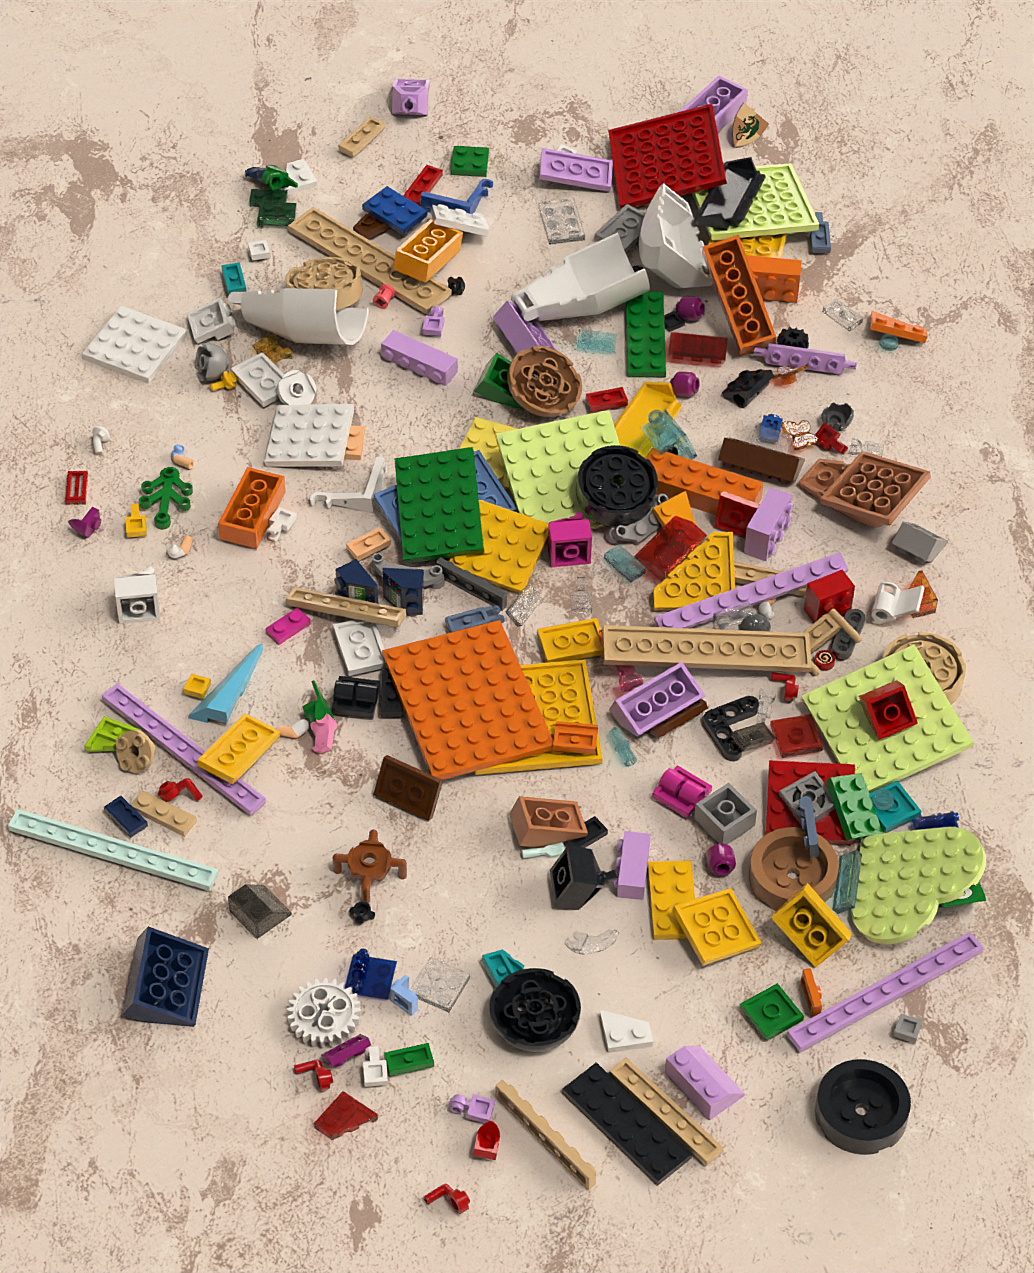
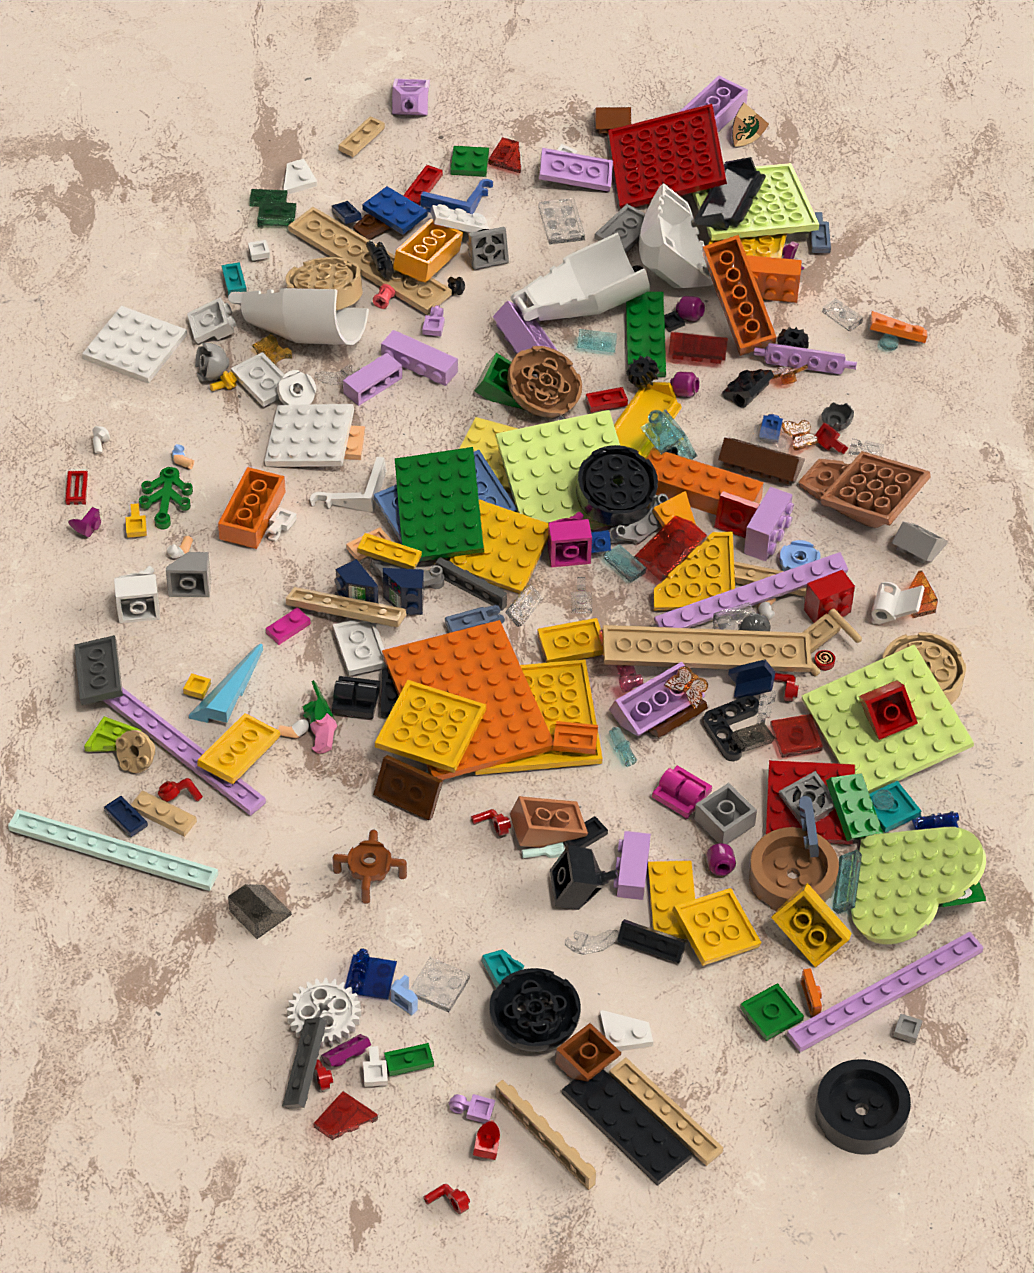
dark blue slope [122,926,209,1027] -> none
green animal [245,165,298,191] -> none
black plate [349,902,375,925] -> none
lavender slope [665,1046,745,1120] -> none
dark grey plate [832,609,866,659] -> none
none -> dark grey plate [74,635,123,705]
none -> light grey slope [166,552,211,597]
none -> dark grey plate [282,1017,327,1109]
none -> clear piece [314,364,361,385]
none -> dark blue plate [331,201,362,224]
none -> lavender brick [343,353,402,406]
none -> yellow plate [357,533,422,569]
none -> black hinge [366,241,394,279]
none -> yellow plate [375,680,486,773]
none -> light grey piece [467,226,509,270]
none -> red plate [471,809,511,837]
none -> clear red wing [488,137,521,173]
none -> dark orange slope [555,1023,621,1081]
none -> blue bracket [591,530,611,553]
none -> dark orange slope [594,107,631,134]
none -> black plate [616,919,687,963]
none -> black gear [626,355,660,389]
none -> clear orange animal [664,666,708,709]
none -> dark blue panel [728,659,775,699]
none -> light blue plate [780,540,821,571]
none -> magenta plate [782,241,804,270]

